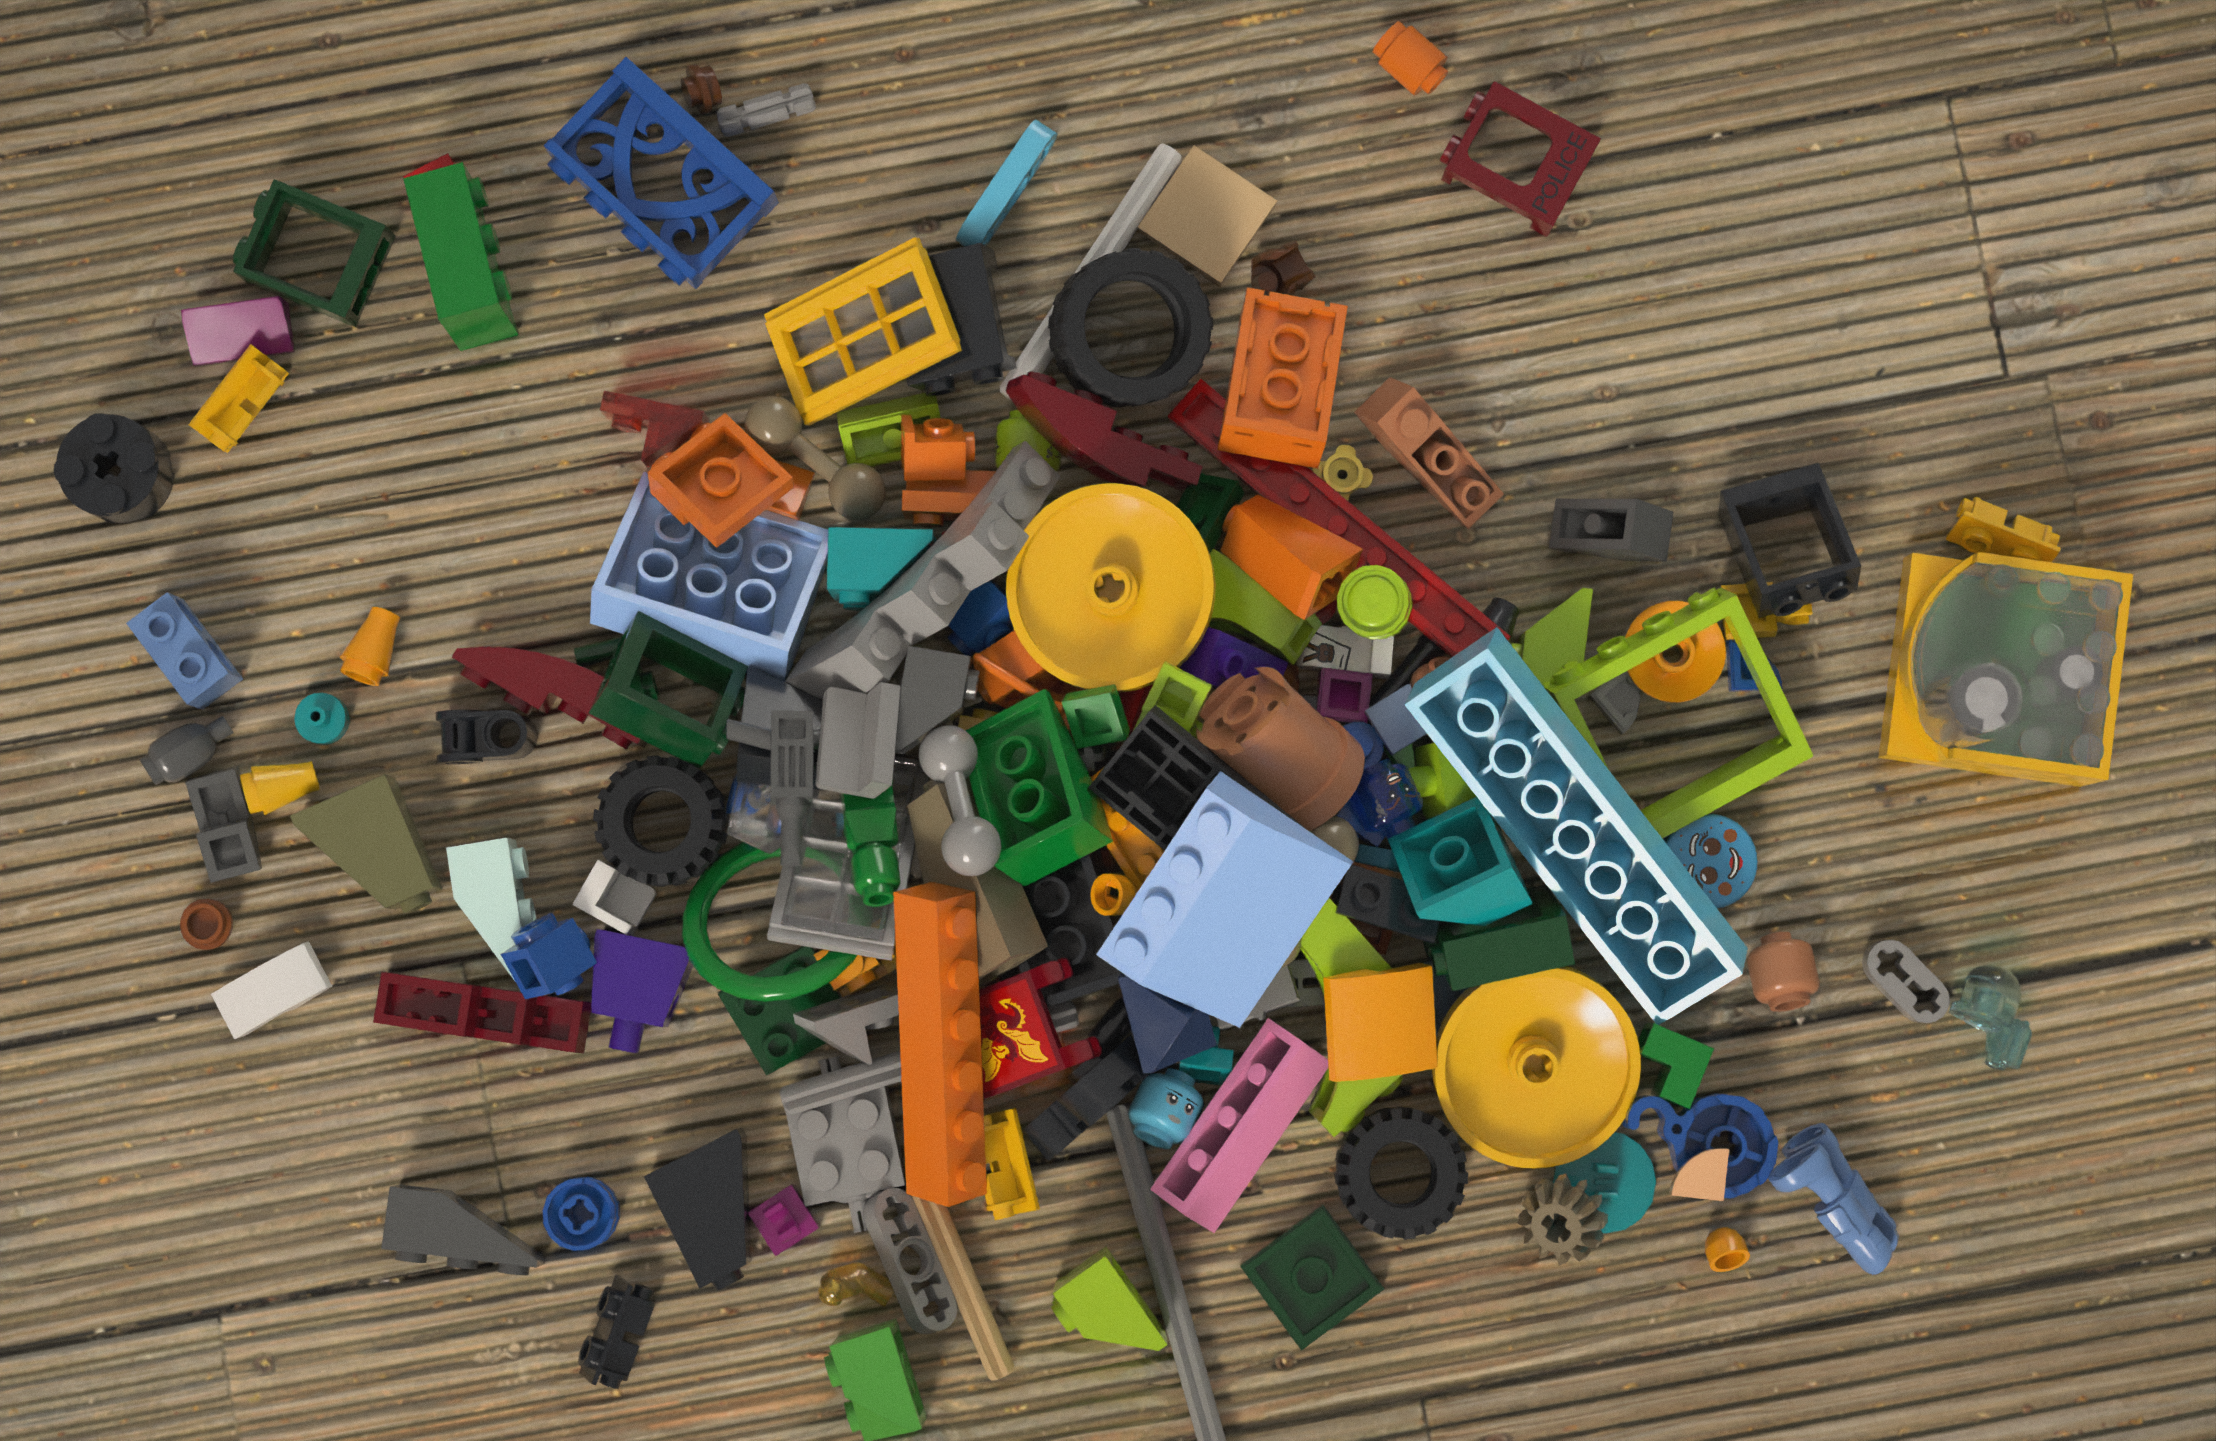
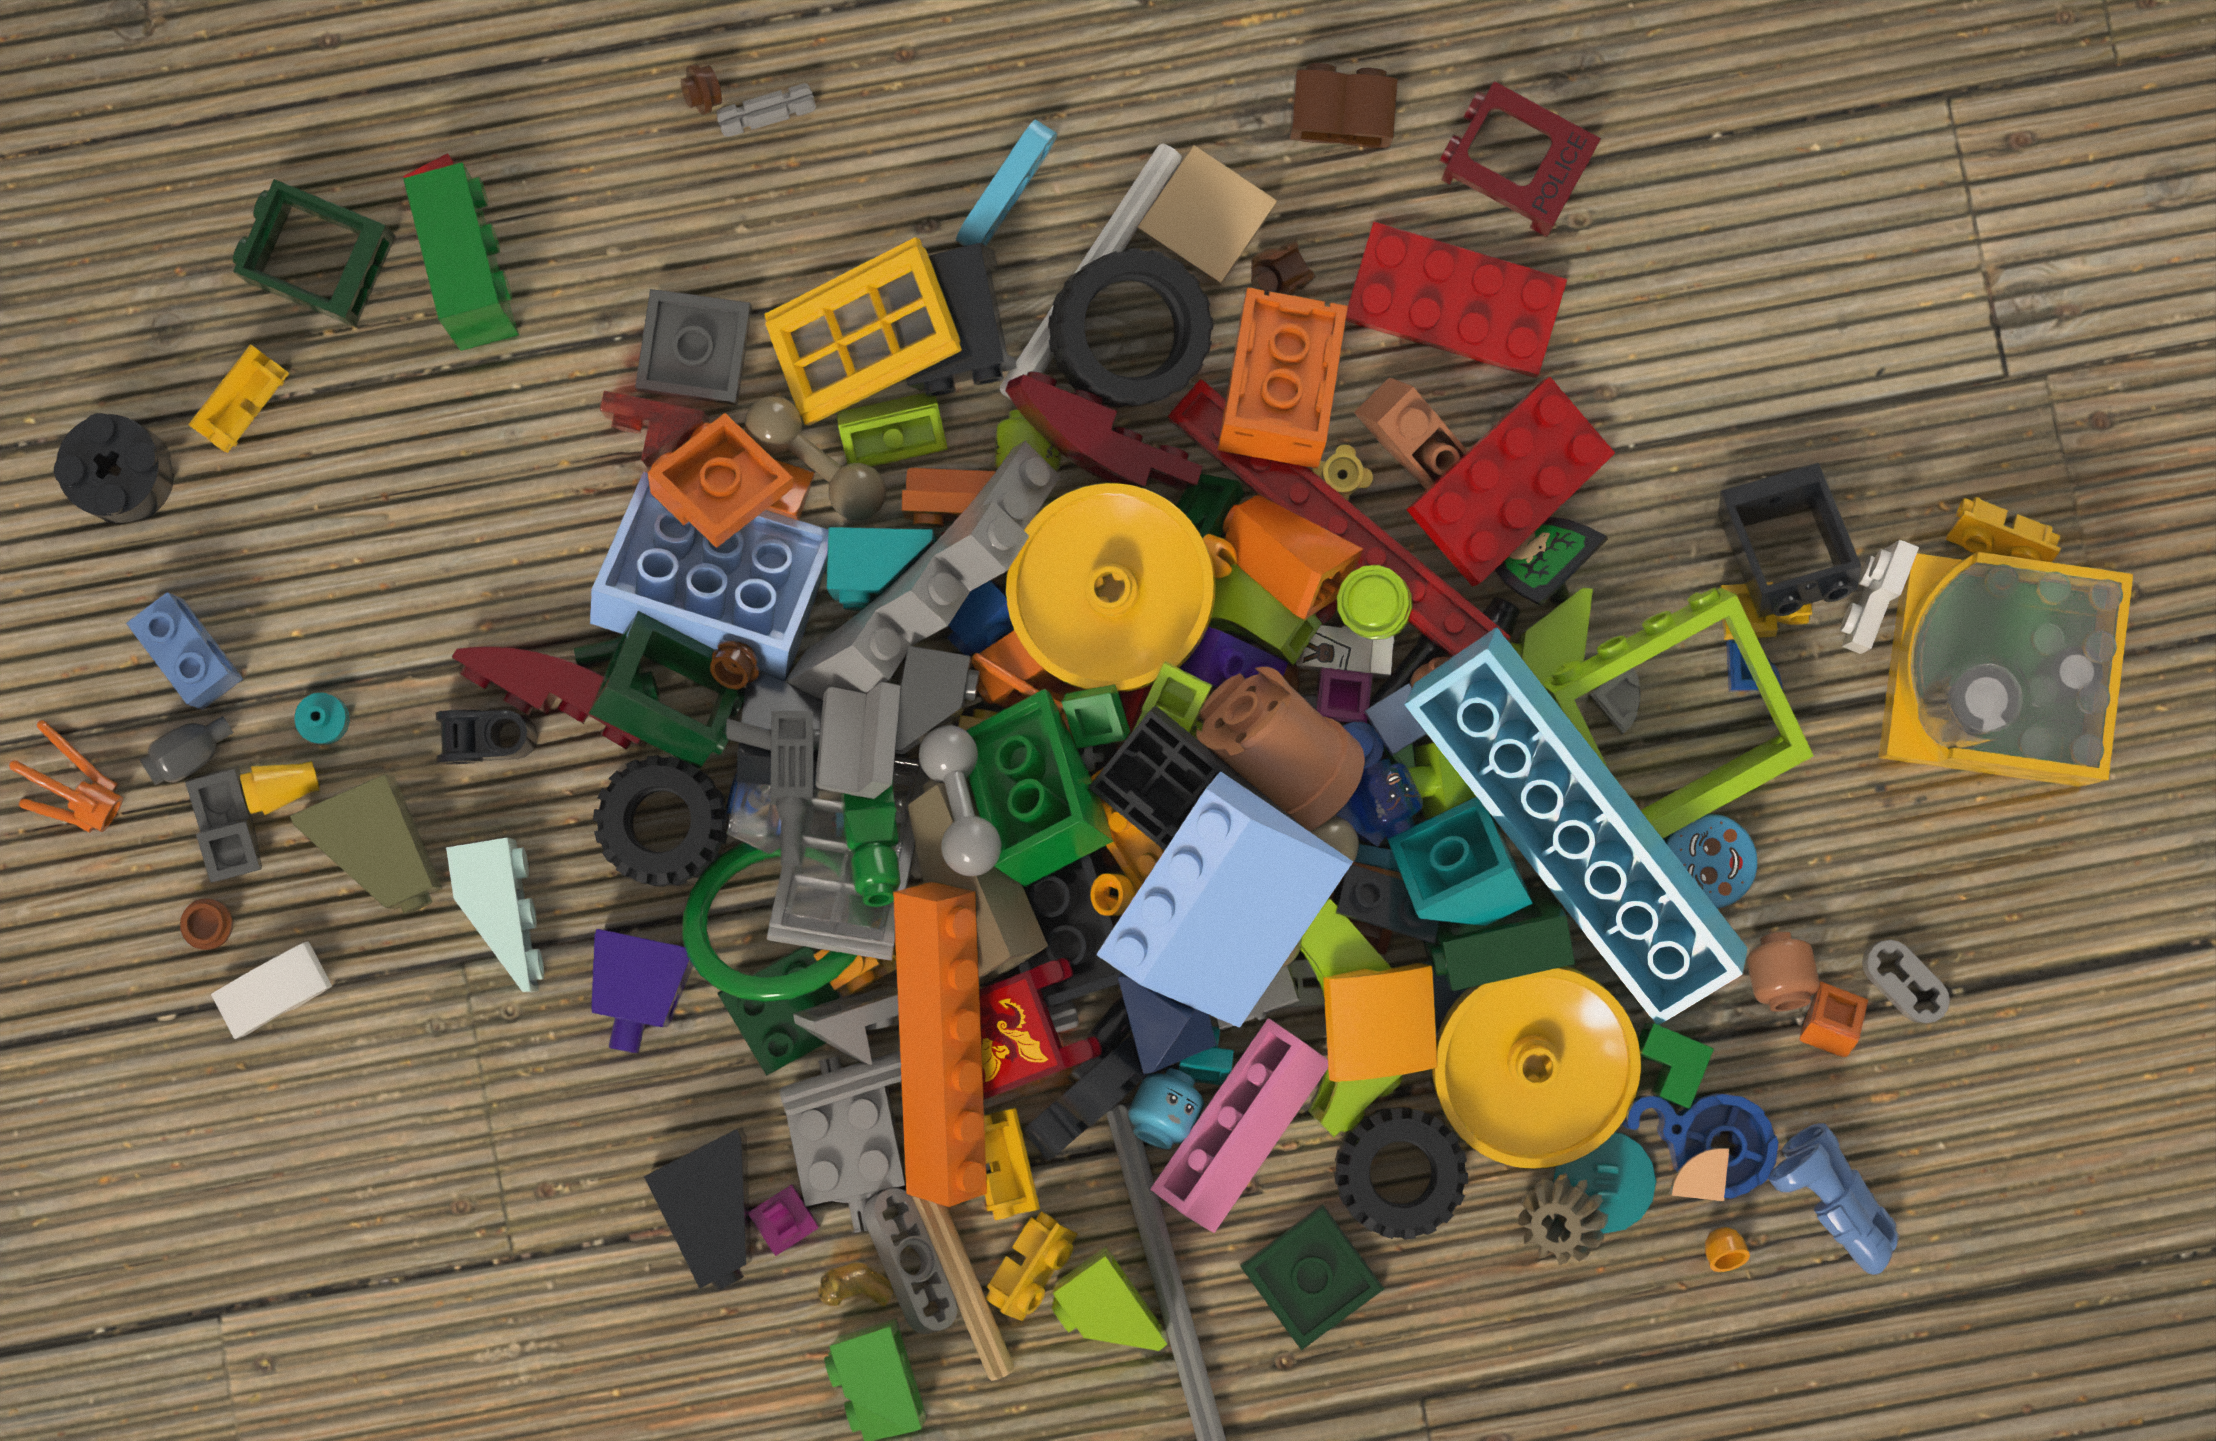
slope [181,296,295,366] -> none
light orange cone [340,607,401,686] -> none
dark red slope [373,972,592,1054] -> none
dark grey slope [381,1184,545,1275] -> none
blue brick [501,912,597,999] -> none
blue fence [543,57,779,289] -> none
blue wheel [543,1176,620,1251] -> none
white panel [572,860,656,936] -> none
black hinge [578,1274,656,1389] -> none
orange brick [901,415,975,481] -> none
orange brick [1372,21,1448,96] -> none
dark grey slope [1549,498,1674,562] -> none
light orange dish [1625,601,1726,703] -> none
clear light blue piece [1949,965,2032,1070] -> none
none -> orange plant [9,720,123,833]
none -> dark grey plate [635,289,752,406]
none -> reddish brown plate [710,641,760,689]
none -> yellow hinge [985,1211,1078,1321]
none -> light orange hinge [1203,534,1237,579]
none -> reddish brown brick [1290,63,1398,148]
none -> red plate [1346,221,1567,379]
none -> red plate [1406,377,1615,587]
none -> shield [1495,517,1608,606]
none -> orange slope [1799,981,1869,1057]
none -> white plate [1840,540,1919,654]

